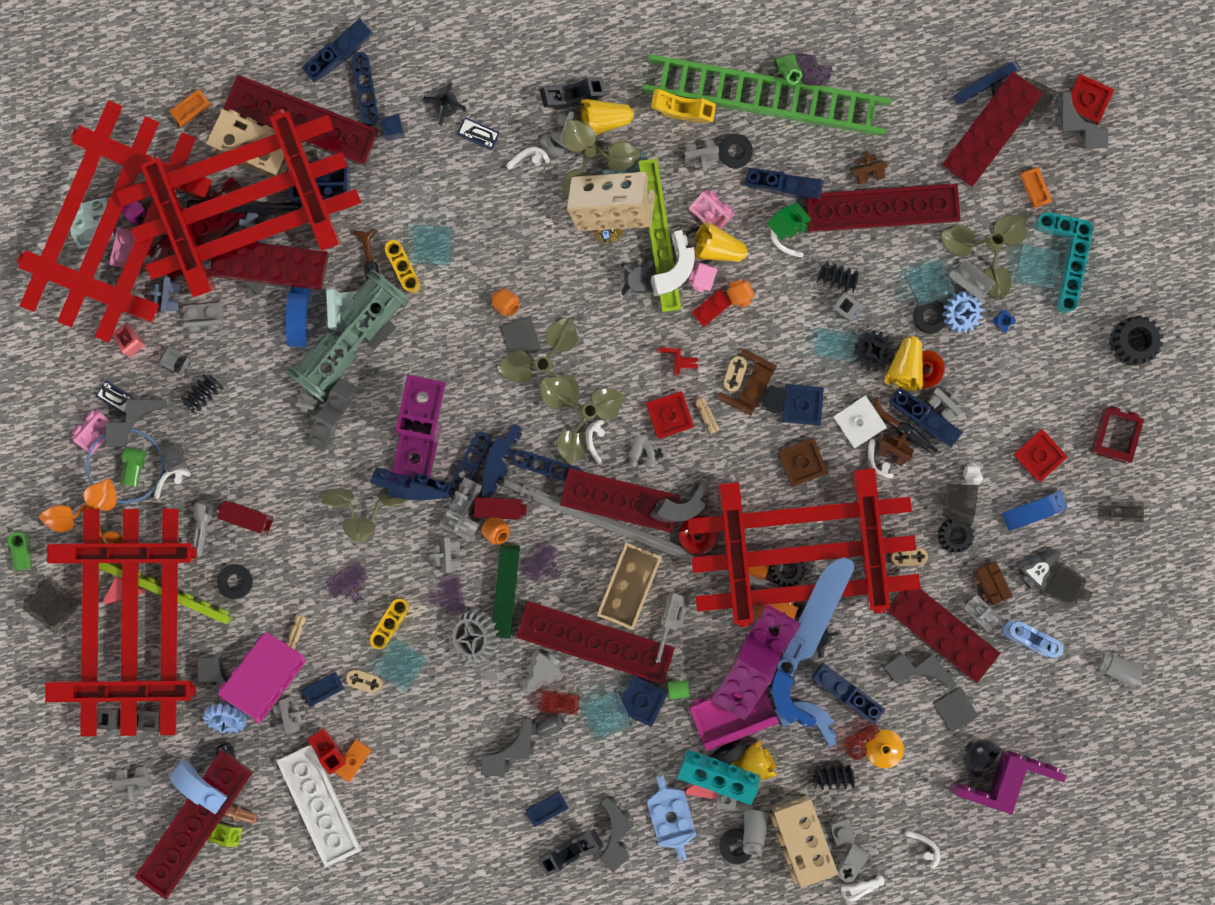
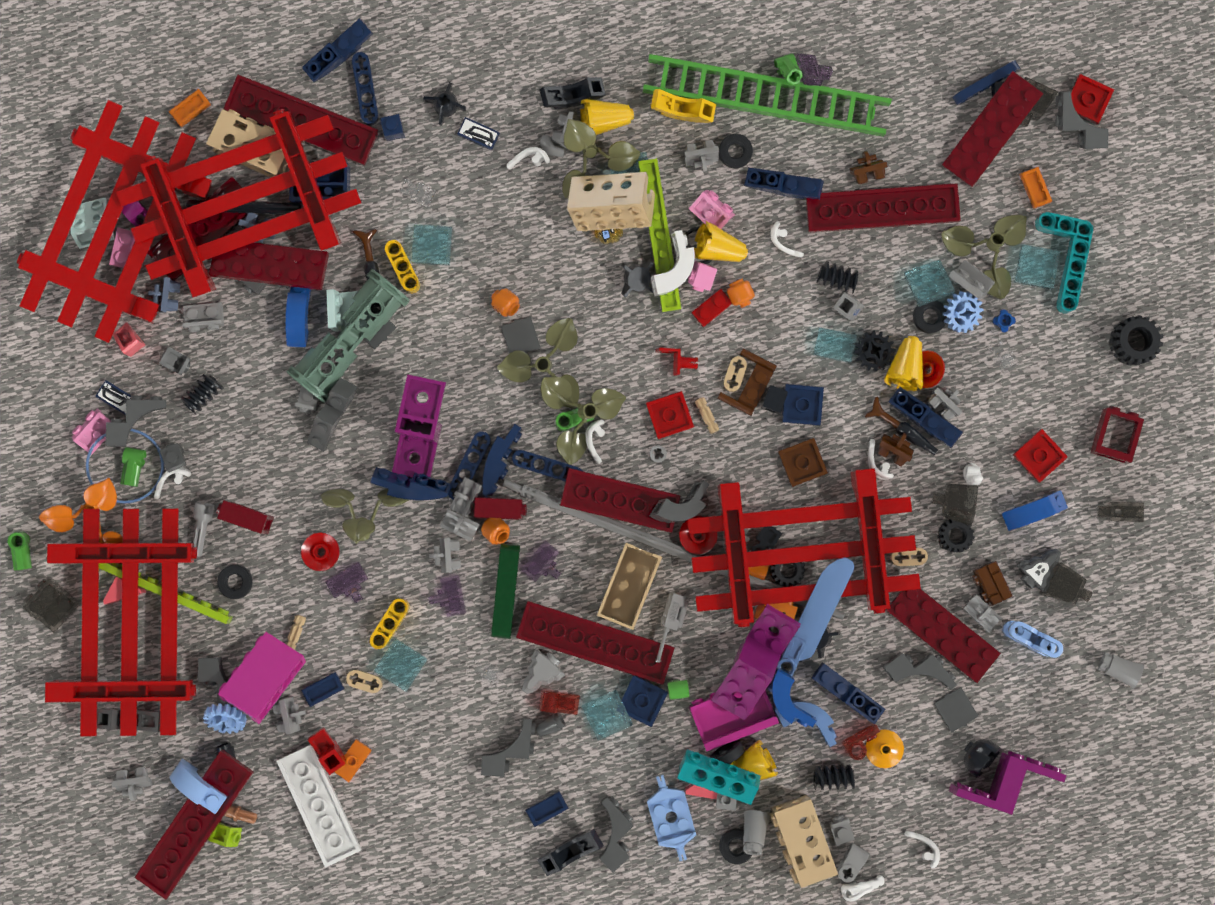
light grey gear [449,610,500,662] -> none
light grey plant [629,435,658,468] -> none
green brick [767,202,811,240] -> none
white plate [834,395,887,448] -> none
none -> red dish [301,533,340,571]
none -> bright green piece [555,408,594,431]
none -> black plate [751,526,783,551]

